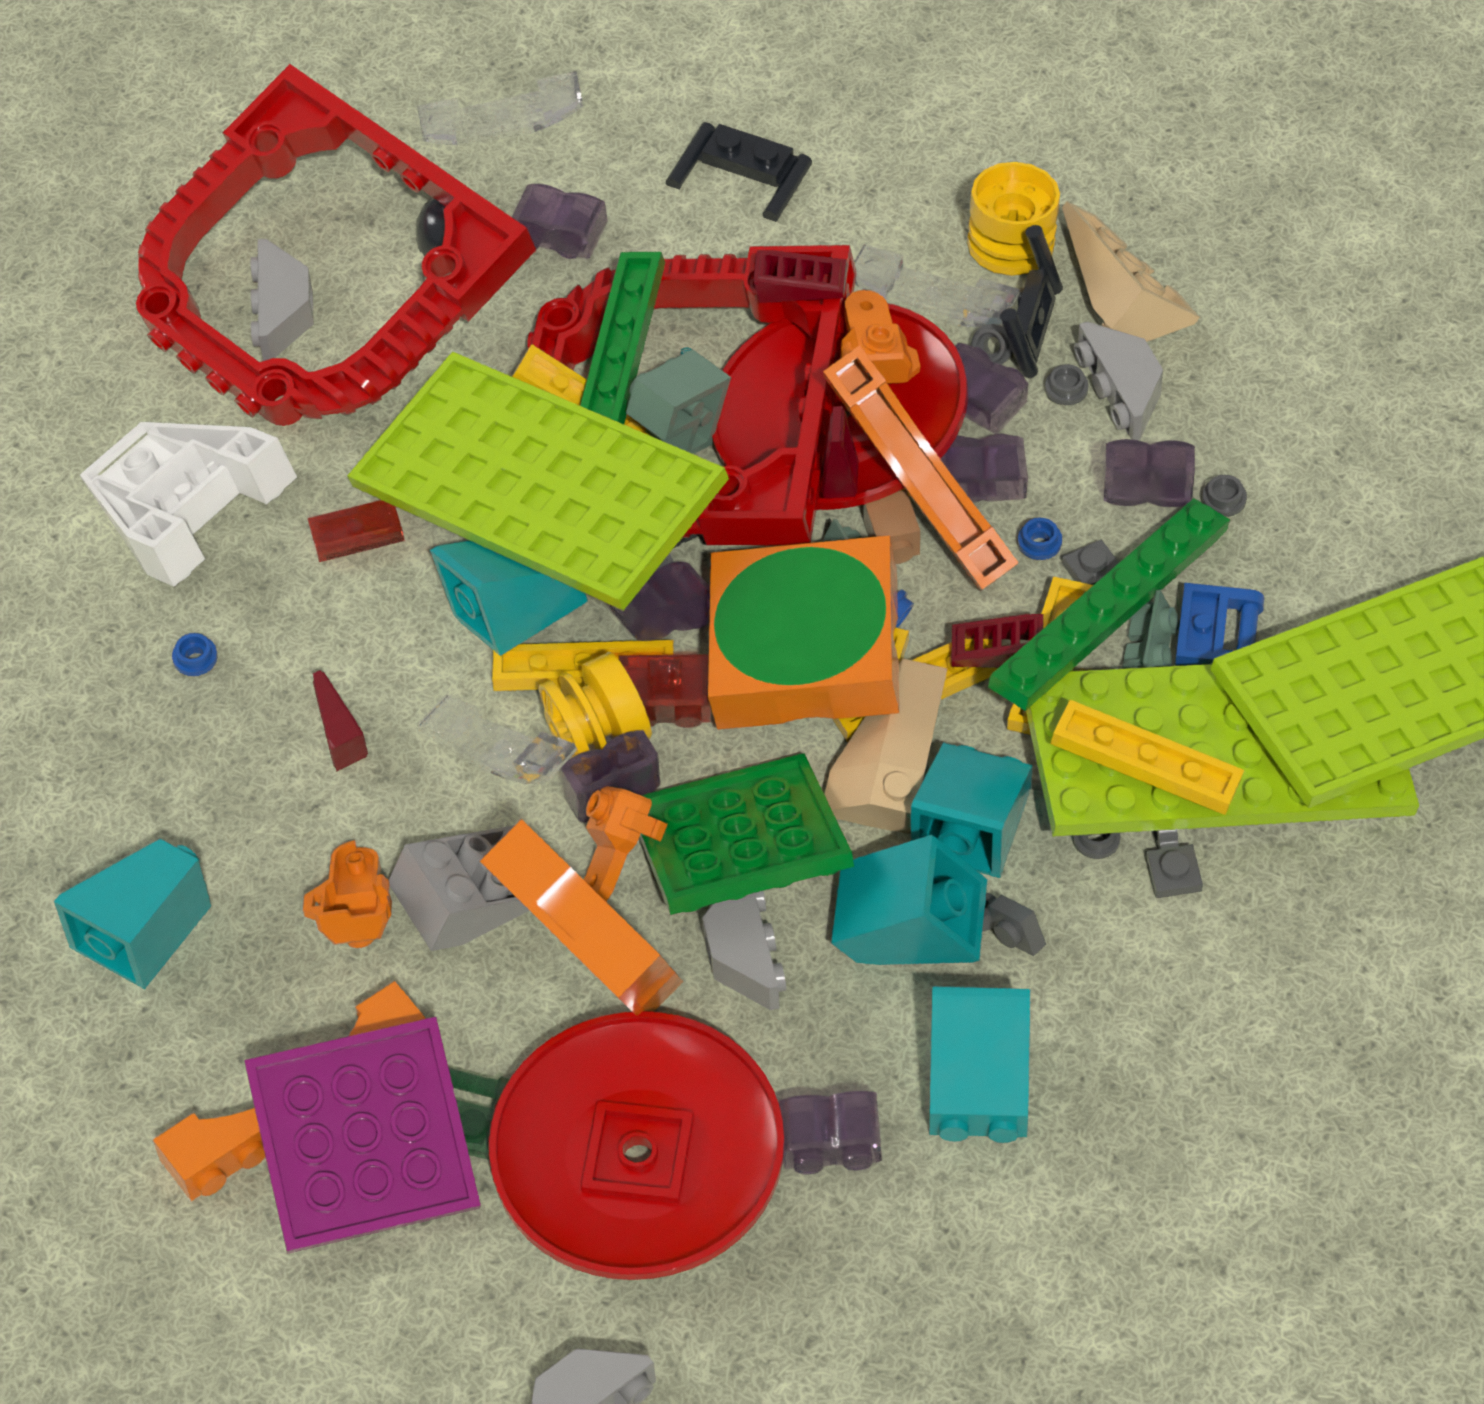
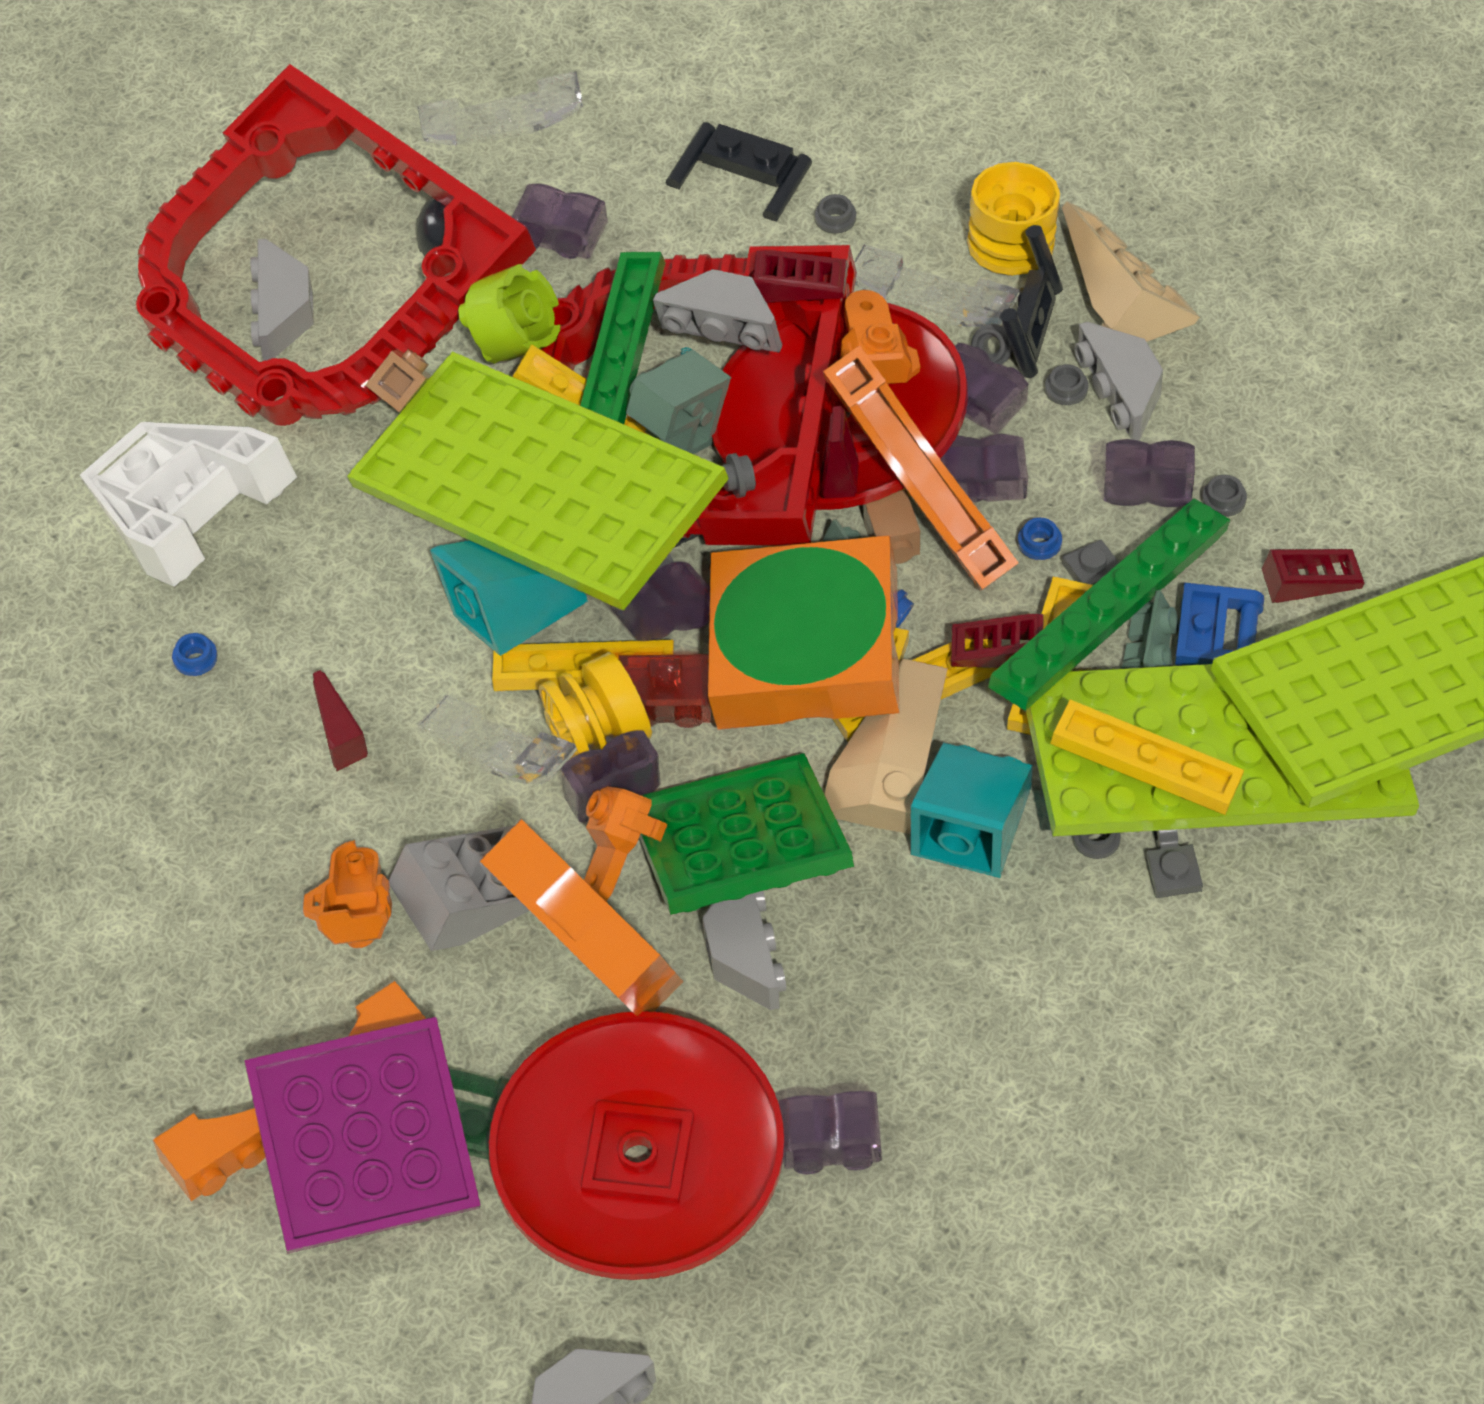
teal slope [54,839,211,989] -> none
clear red plate [307,500,405,562] -> none
teal slope [831,835,988,965] -> none
teal slope [929,987,1030,1143] -> none
dark grey plate [983,893,1046,956] -> none
none -> medium nougat brick [365,349,431,413]
none -> lime brick [459,264,560,364]
none -> light grey slope [653,269,782,353]
none -> dark grey plate [721,453,756,498]
none -> dark grey plate [815,194,856,234]
none -> dark red slope [1261,549,1365,603]

